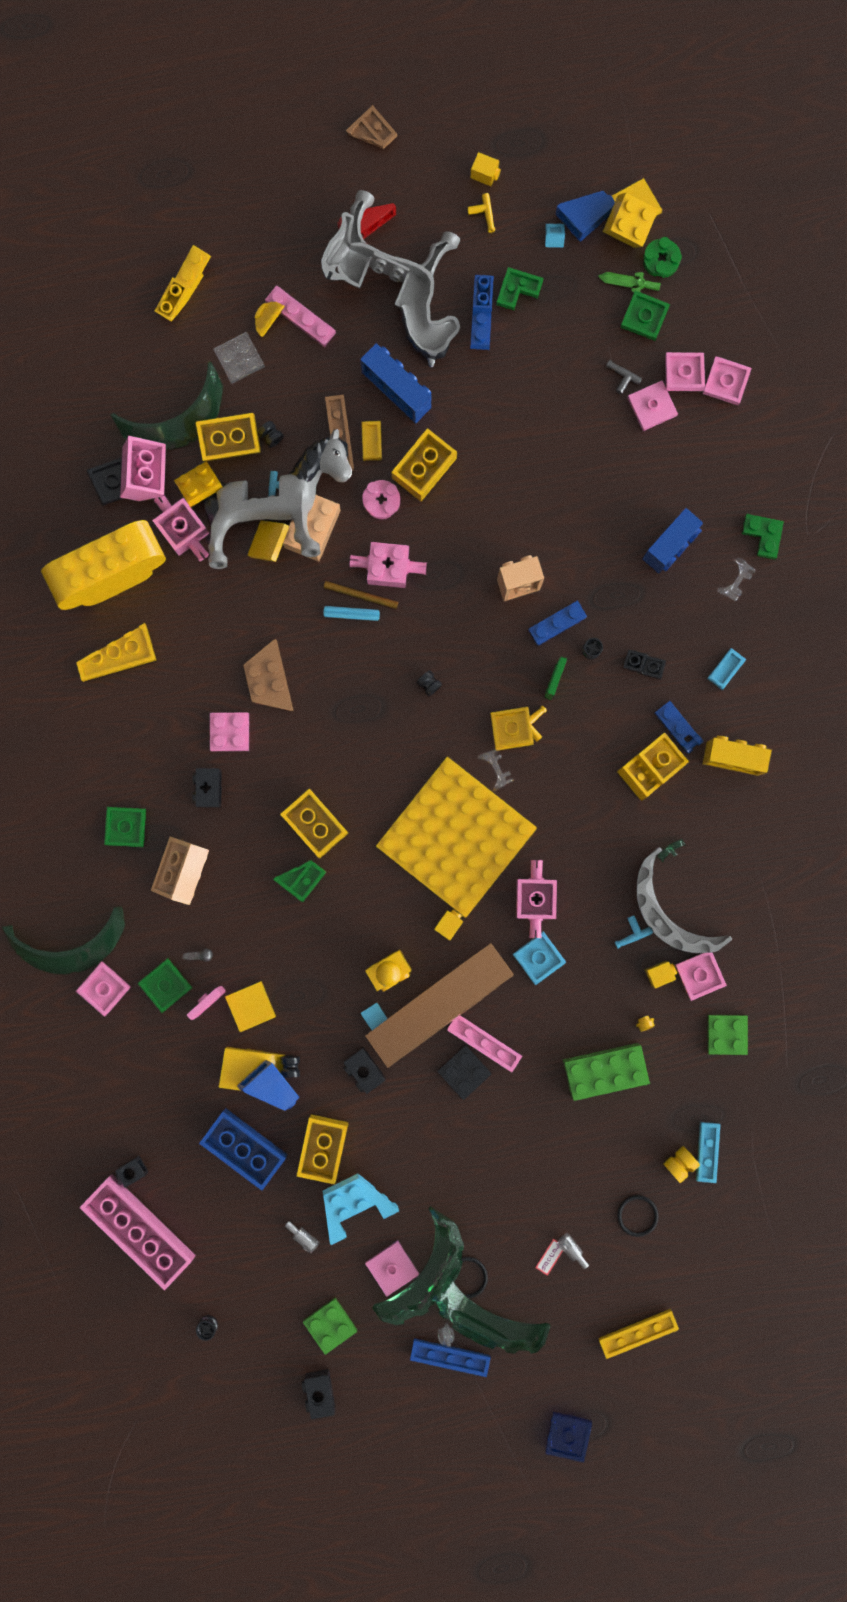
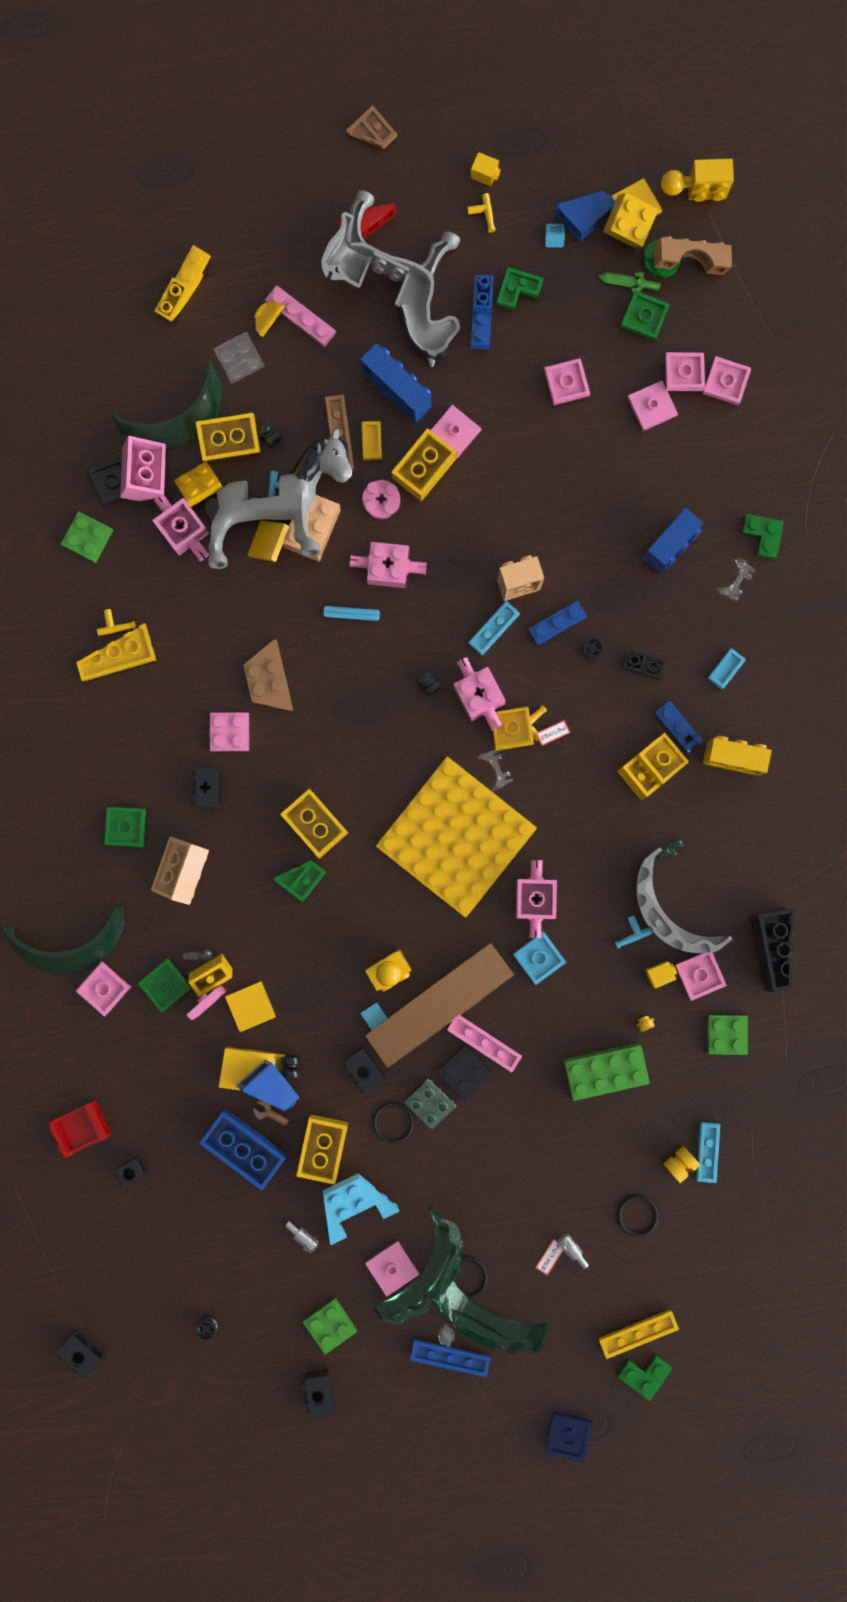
yellow brick [41,520,166,610] -> none
bright pink brick [80,1174,196,1291] -> none
pearl gold bar [324,581,398,609] -> none
yellow brick [434,910,463,940] -> none
green tile [544,657,567,700] -> none
flat silver piece [606,360,642,394] -> none
none -> red panel [49,1100,111,1158]
none -> black brick [56,1329,105,1379]
none -> bright green plate [61,511,113,563]
none -> yellow piece [97,609,136,636]
none -> yellow brick [188,954,233,997]
none -> medium nougat bar [253,1100,288,1126]
none -> black tyre [373,1102,414,1144]
none -> sand green hinge [404,1078,457,1129]
none -> bright pink plate [431,405,481,458]
none -> bright pink brick [454,658,505,730]
none -> medium azure tile [468,601,520,656]
none -> white sticker [536,720,570,746]
none -> bright pink plate [544,358,590,405]
none -> green plate [617,1355,672,1401]
none -> medium nougat arch [654,236,732,275]
none -> yellow brick [661,159,734,202]
none -> black wedge [750,908,795,992]

